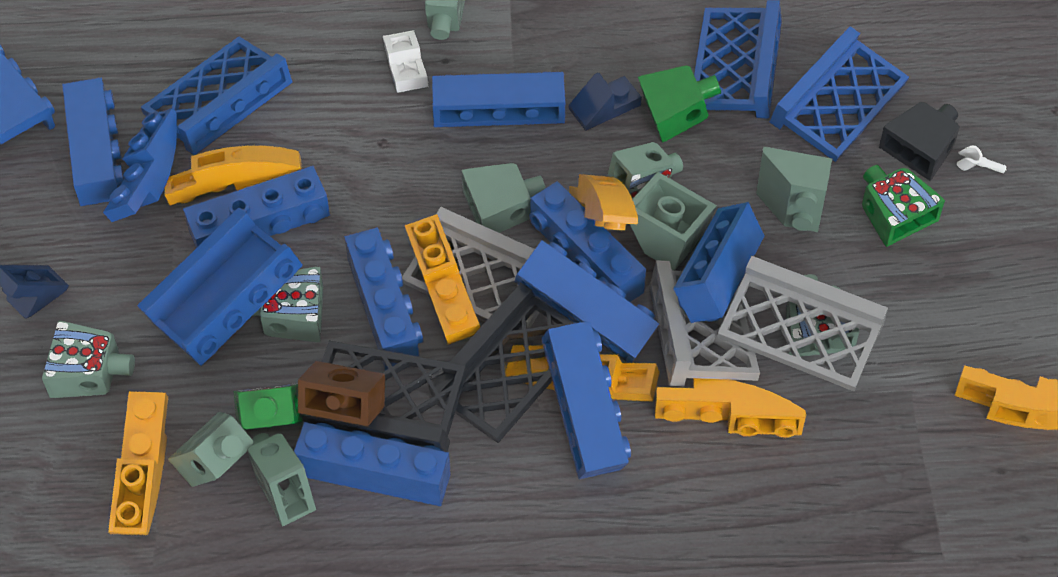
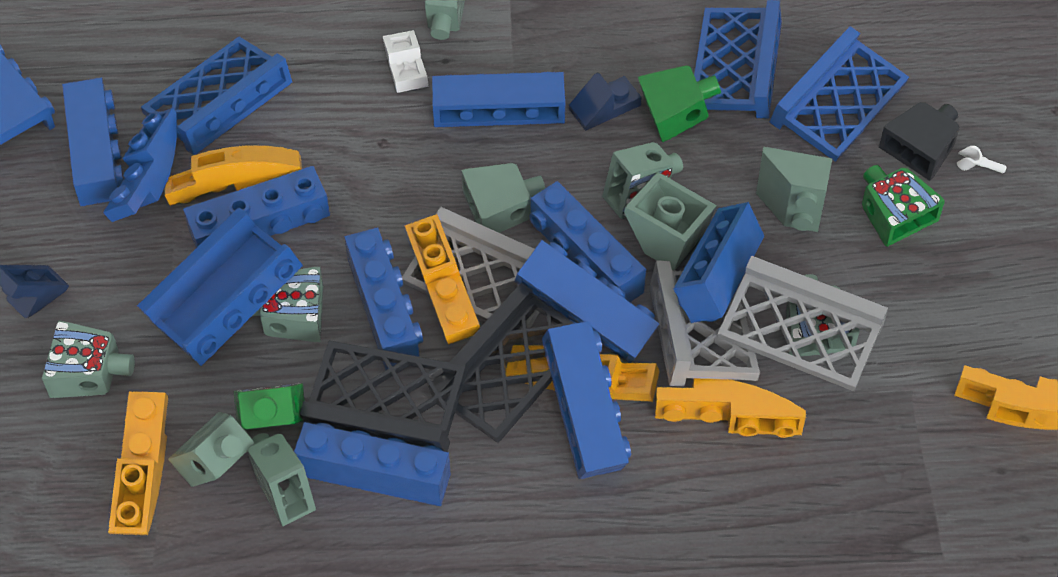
reddish brown brick [298,361,385,426] -> none
light orange slope [569,174,638,230] -> none

